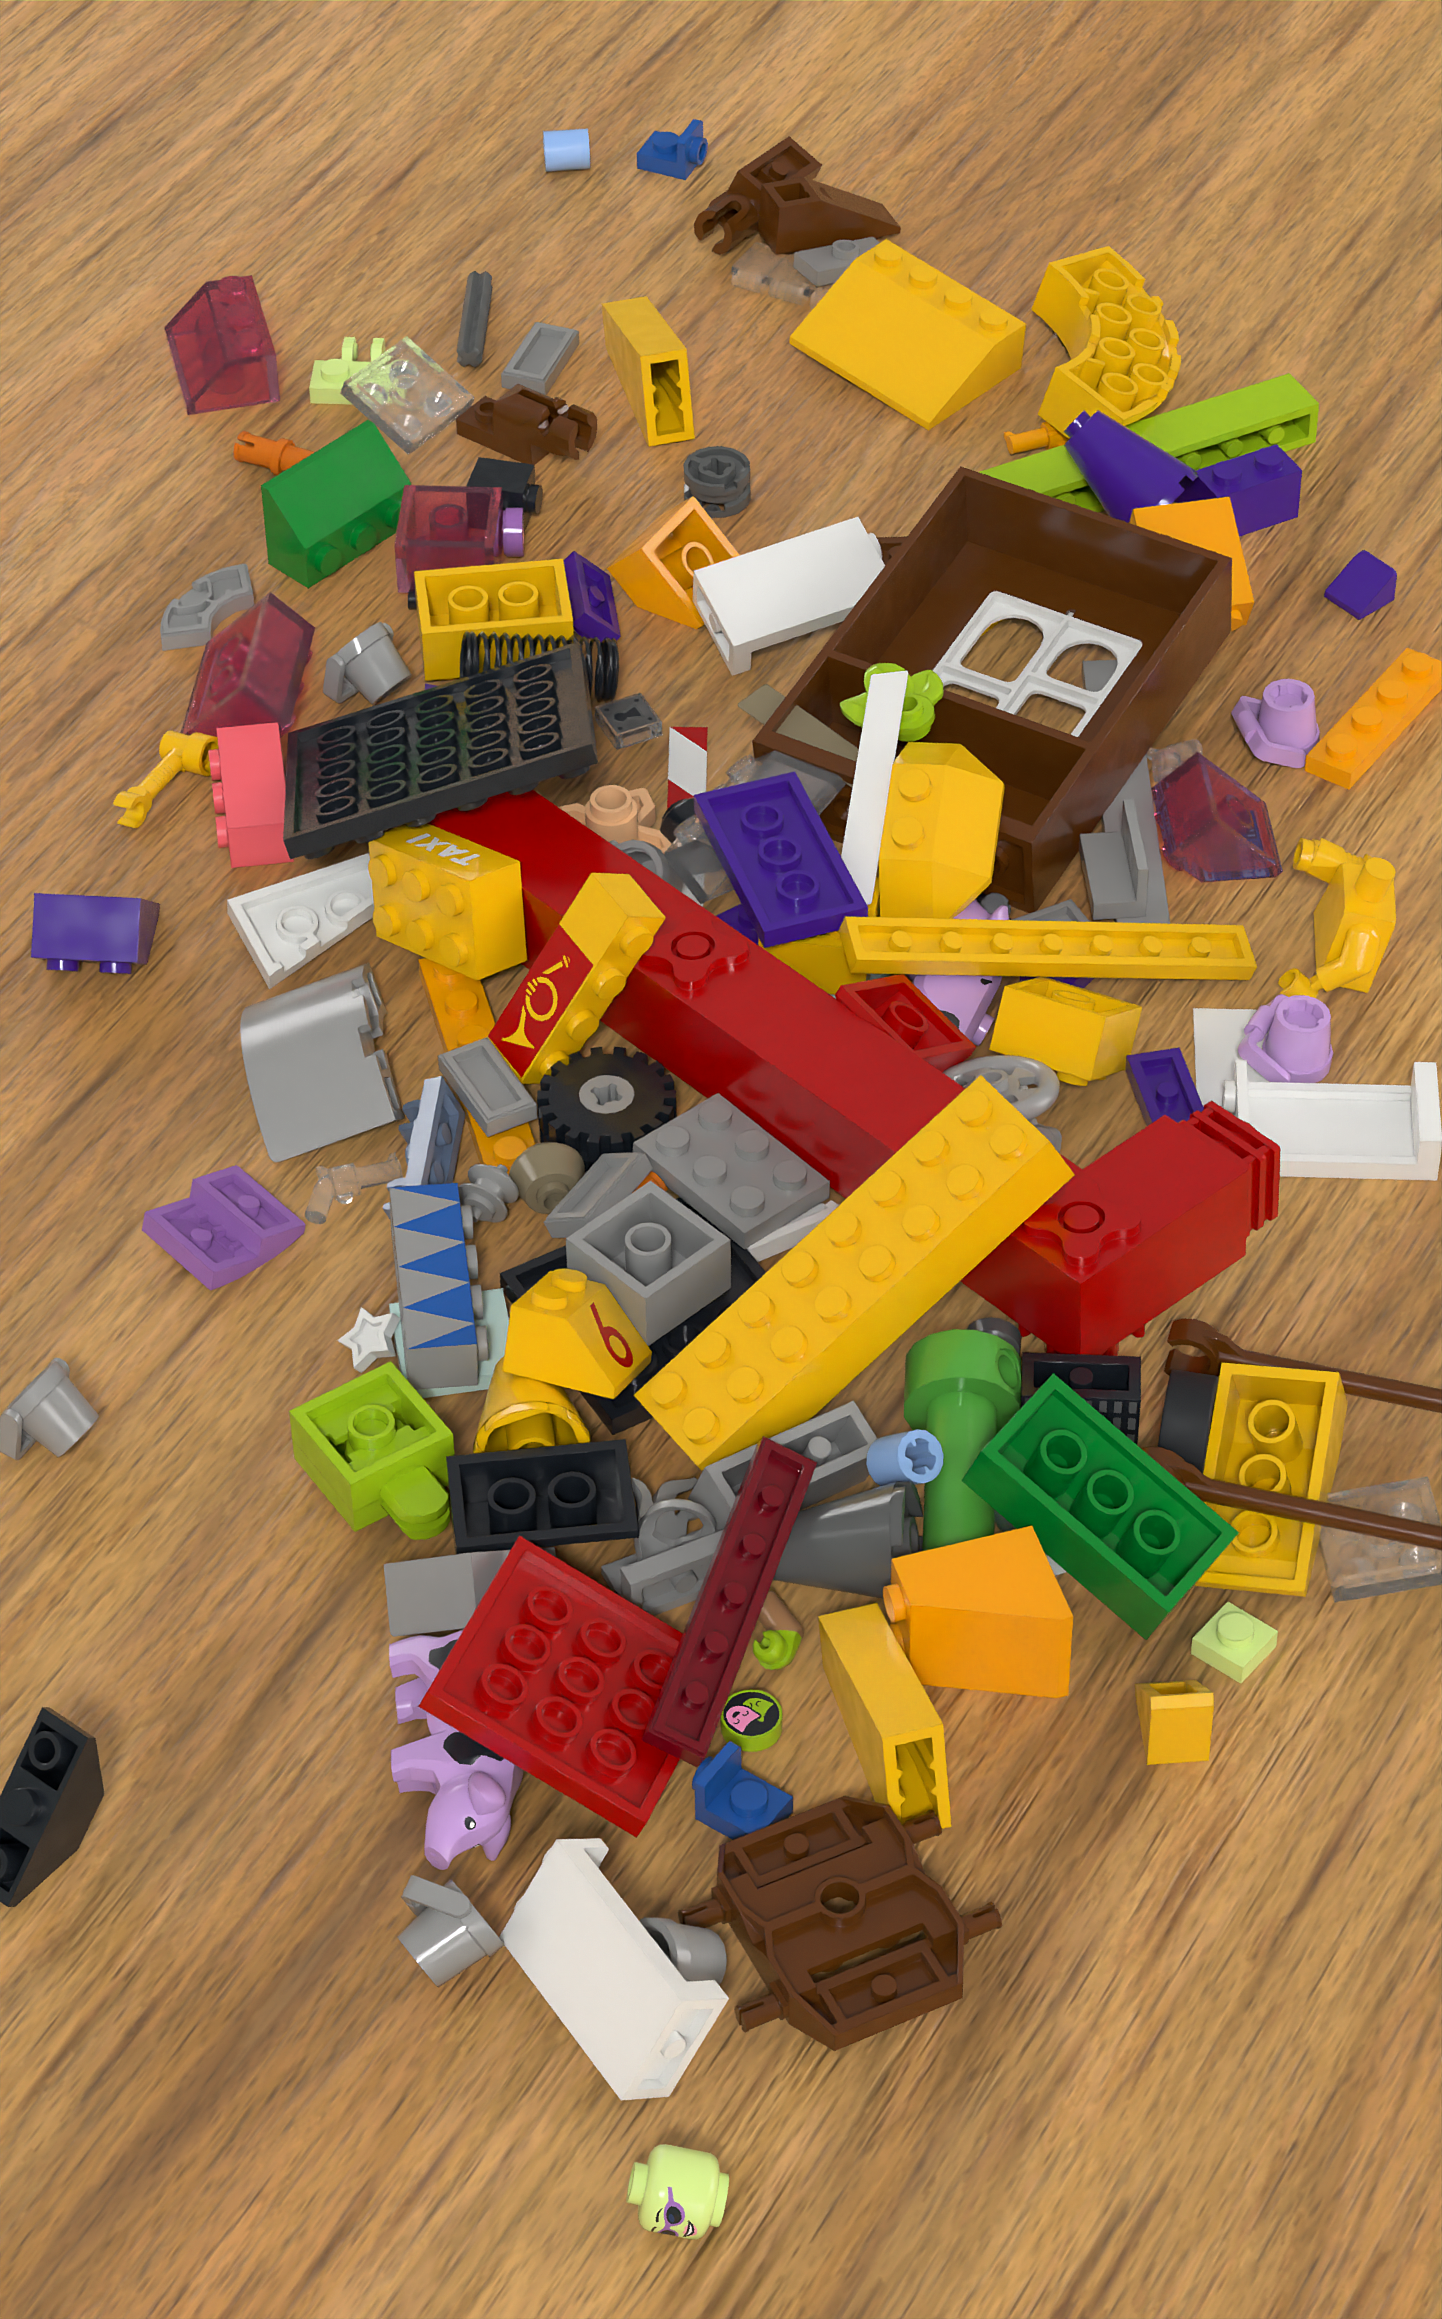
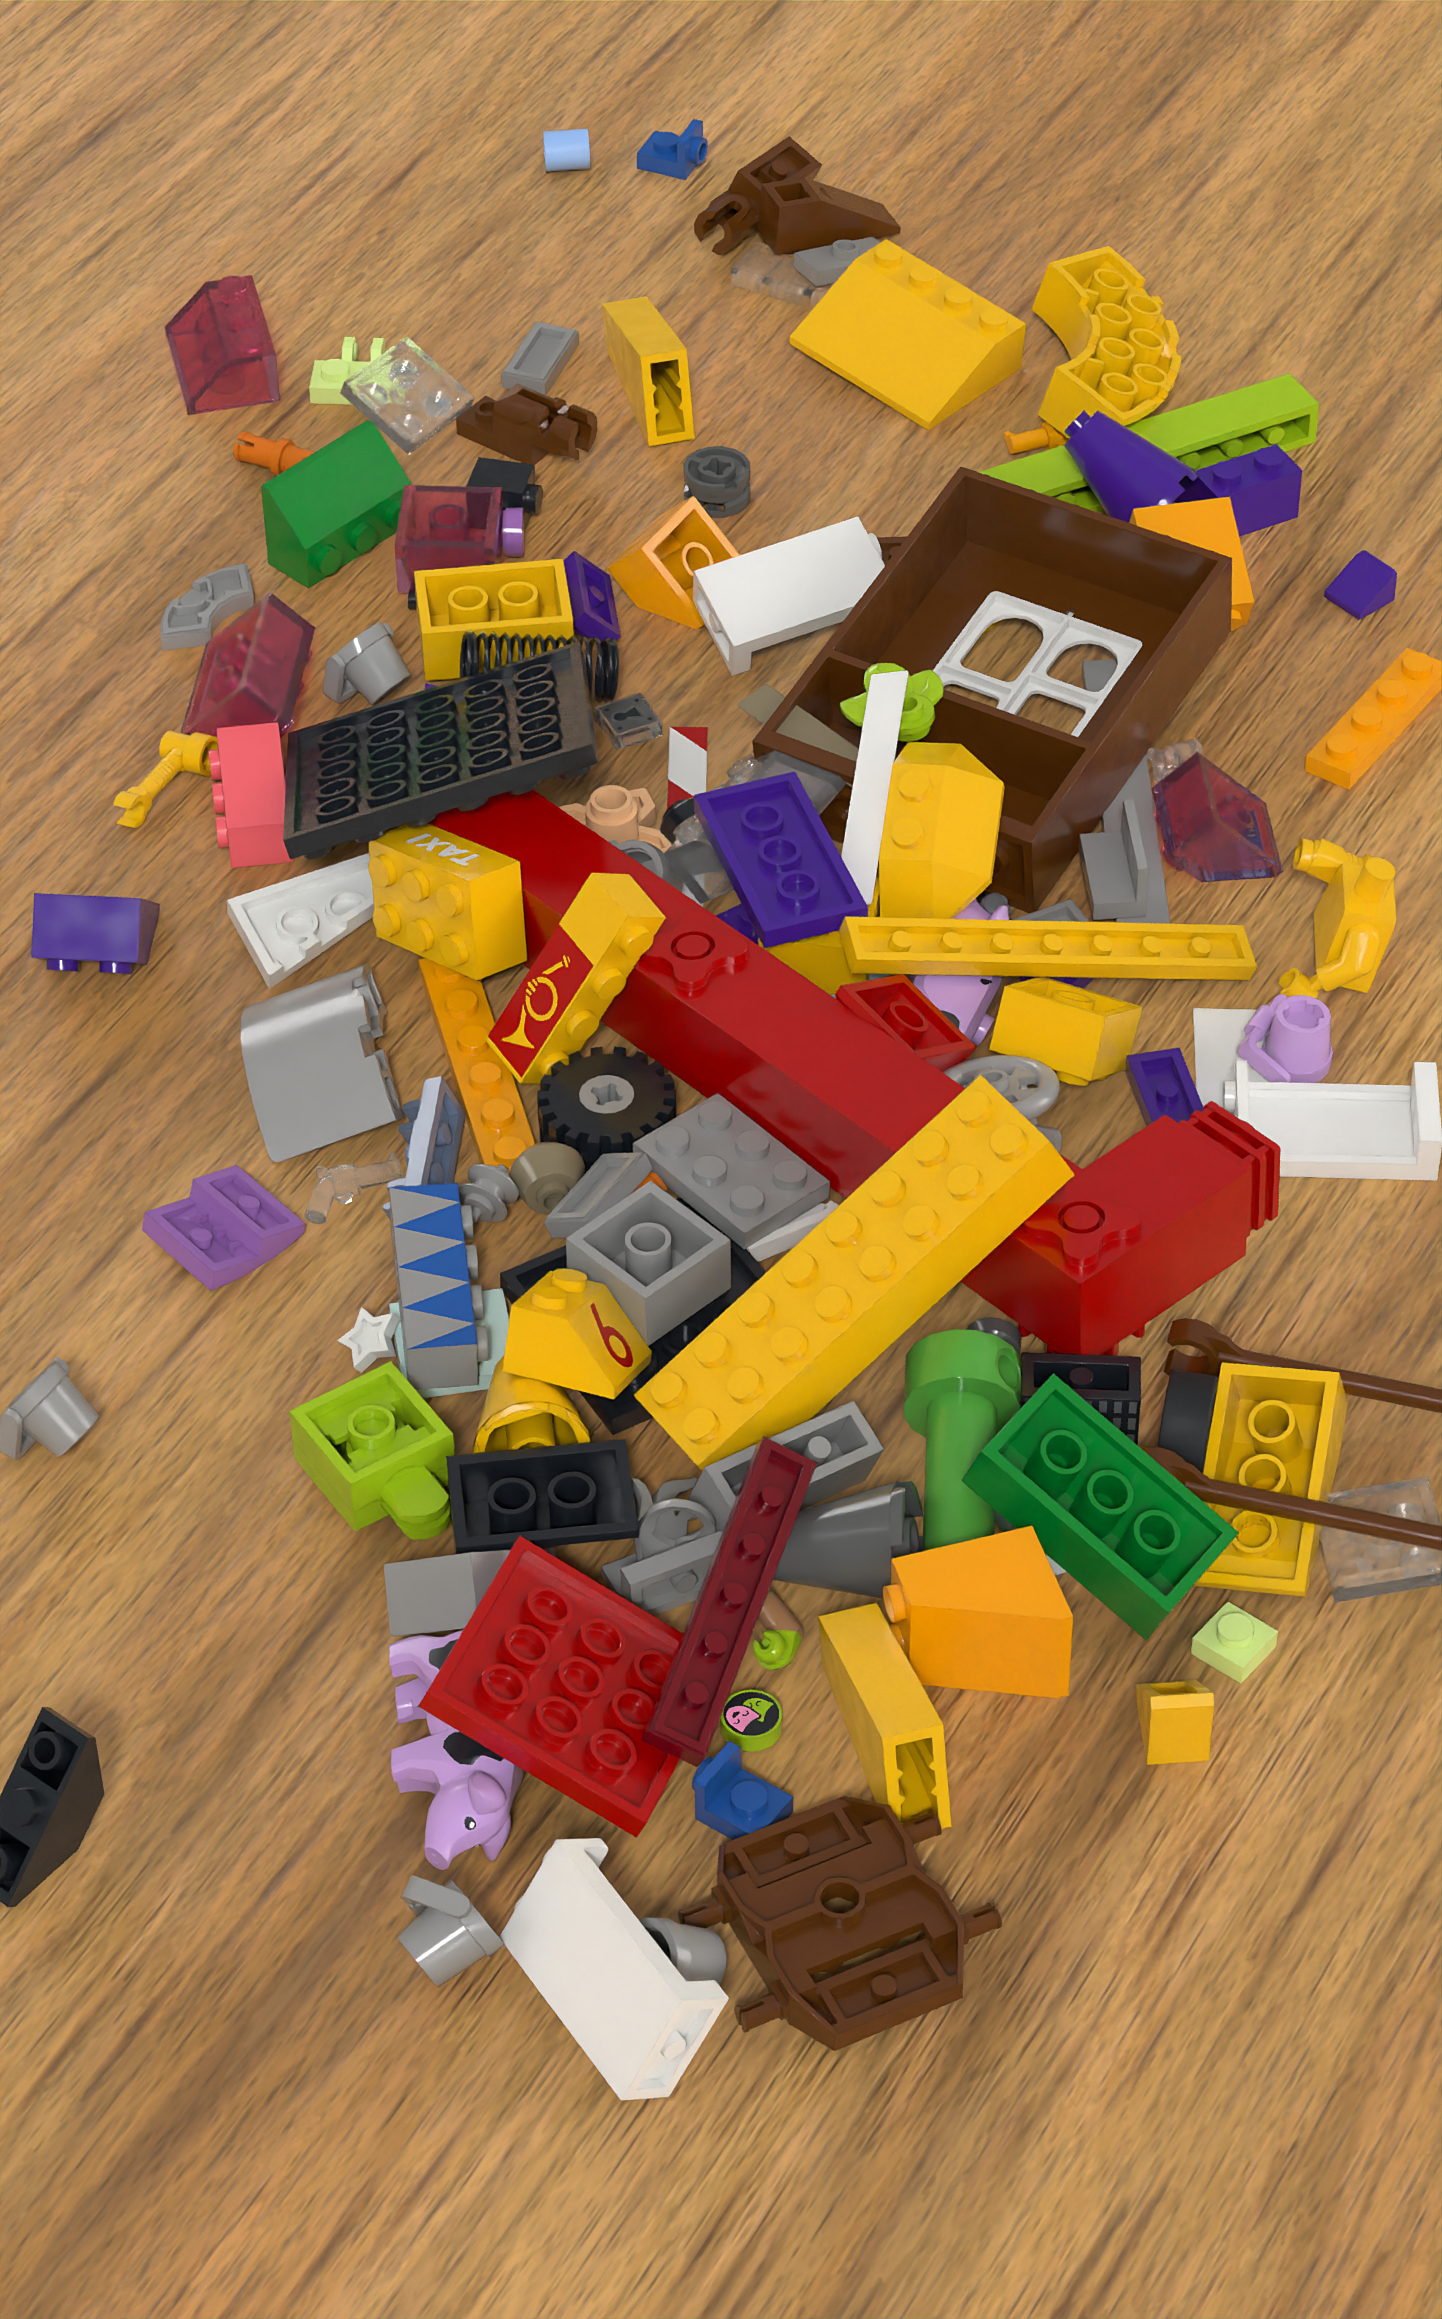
light grey tile [438,1037,537,1137] -> none
dark grey axle [456,271,493,367] -> none
yellowish green head [626,2144,729,2239] -> none
light blue gear [866,1429,944,1486] -> none
lavender piece [1231,679,1320,768] -> none

